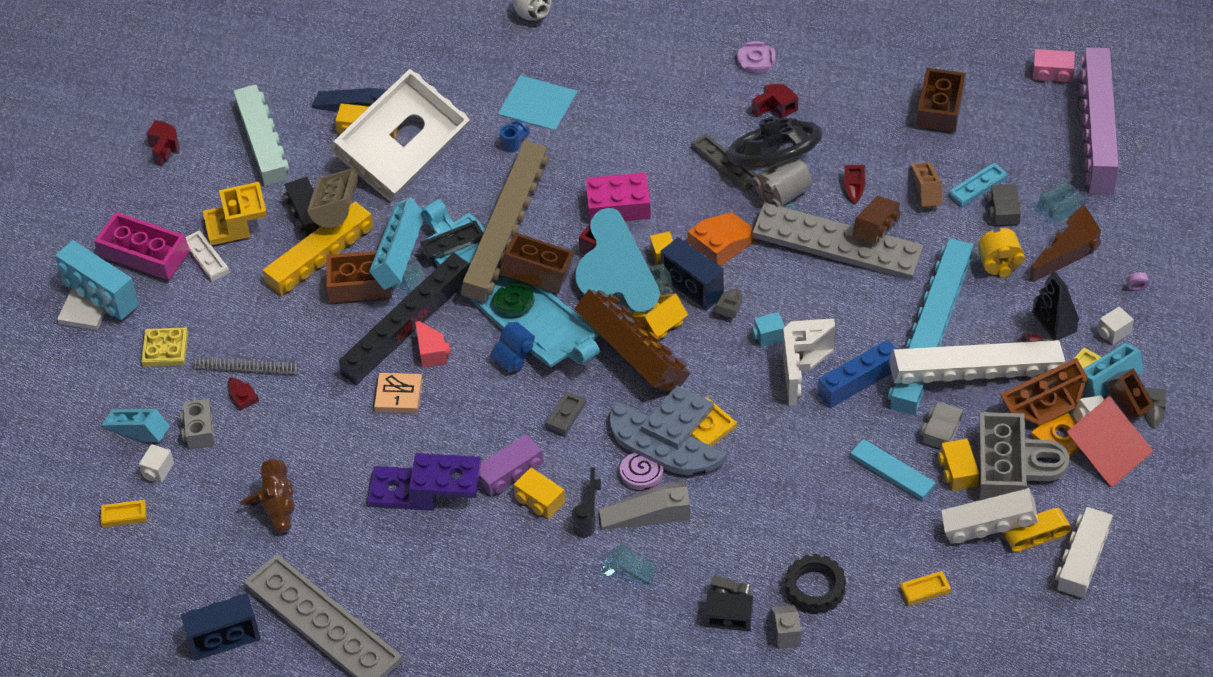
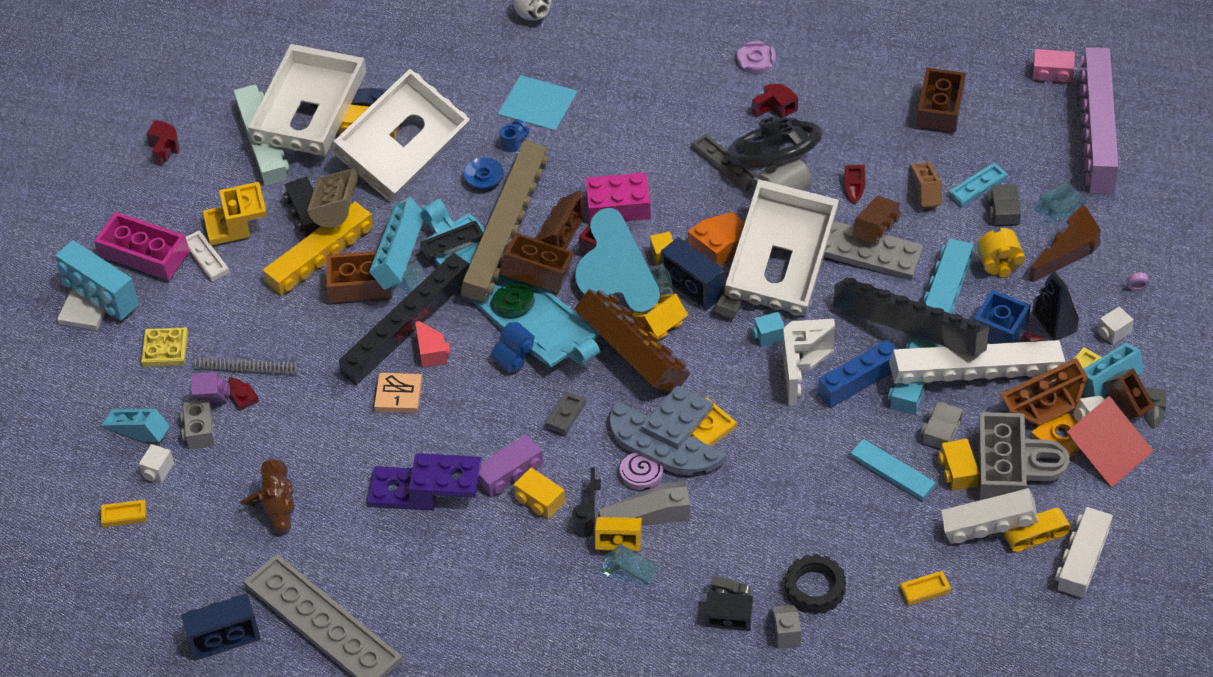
none -> medium lavender brick [191,372,230,404]
none -> white panel [248,44,366,156]
none -> blue dish [464,157,504,189]
none -> reddish brown slope [535,191,584,249]
none -> yellow brick [595,517,642,551]
none -> white panel [725,180,839,316]
none -> black brick [833,277,989,357]
none -> blue brick [973,290,1031,344]

